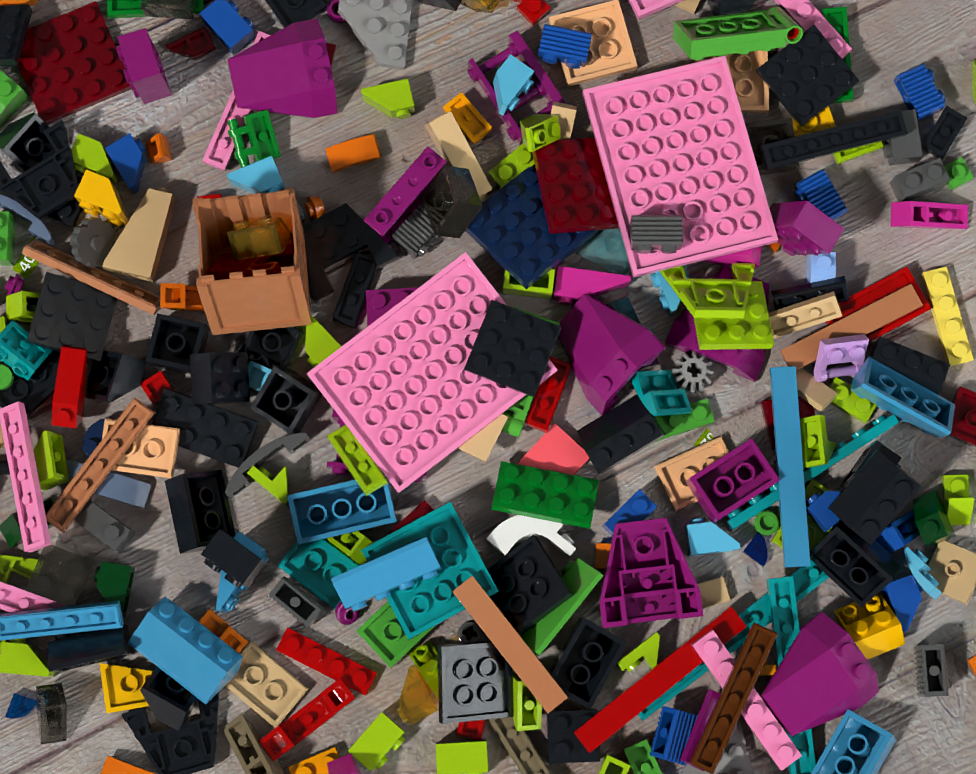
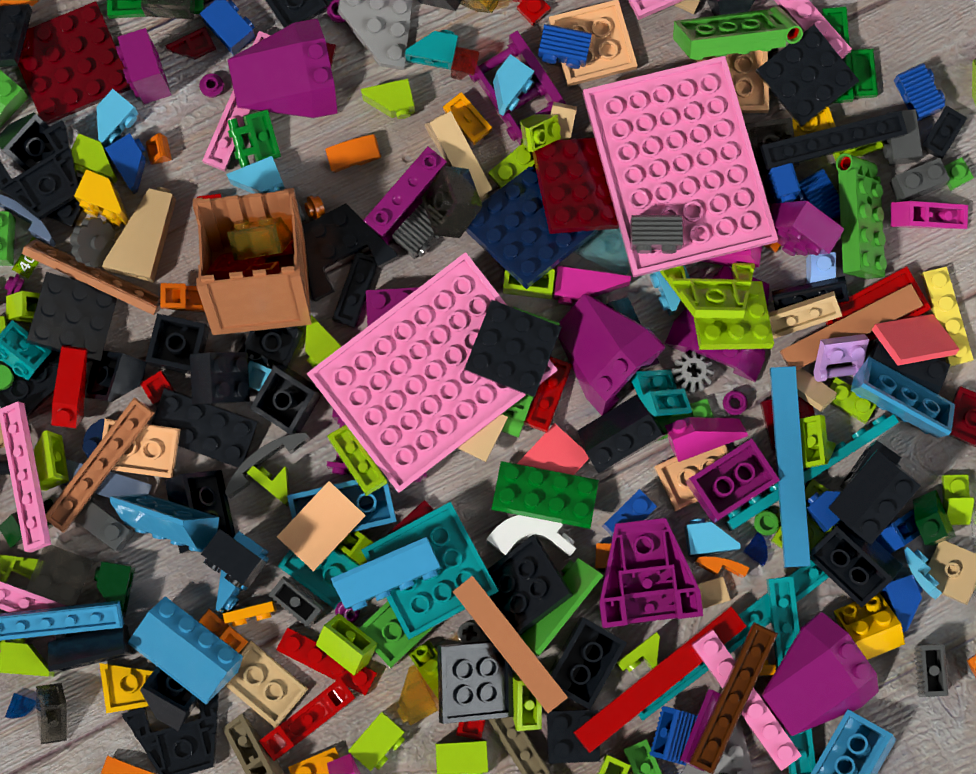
none -> medium azure slope [96,89,138,148]
none -> dark azure slope [110,494,219,552]
none -> magenta plate [199,73,224,98]
none -> light orange plate [223,601,276,627]
none -> light nougat tile [277,481,366,571]
none -> lime brick [316,614,378,675]
none -> teal slope [405,30,458,70]
none -> clear red bracket [451,46,479,80]
none -> dark pink slope [665,417,748,462]
none -> orange slope [693,556,749,578]
none -> magenta plate [723,390,748,415]
none -> blue brick [763,163,801,207]
none -> bright green hinge [836,153,887,280]
none -> green tile [850,49,878,99]
none -> coral tile [872,314,959,366]

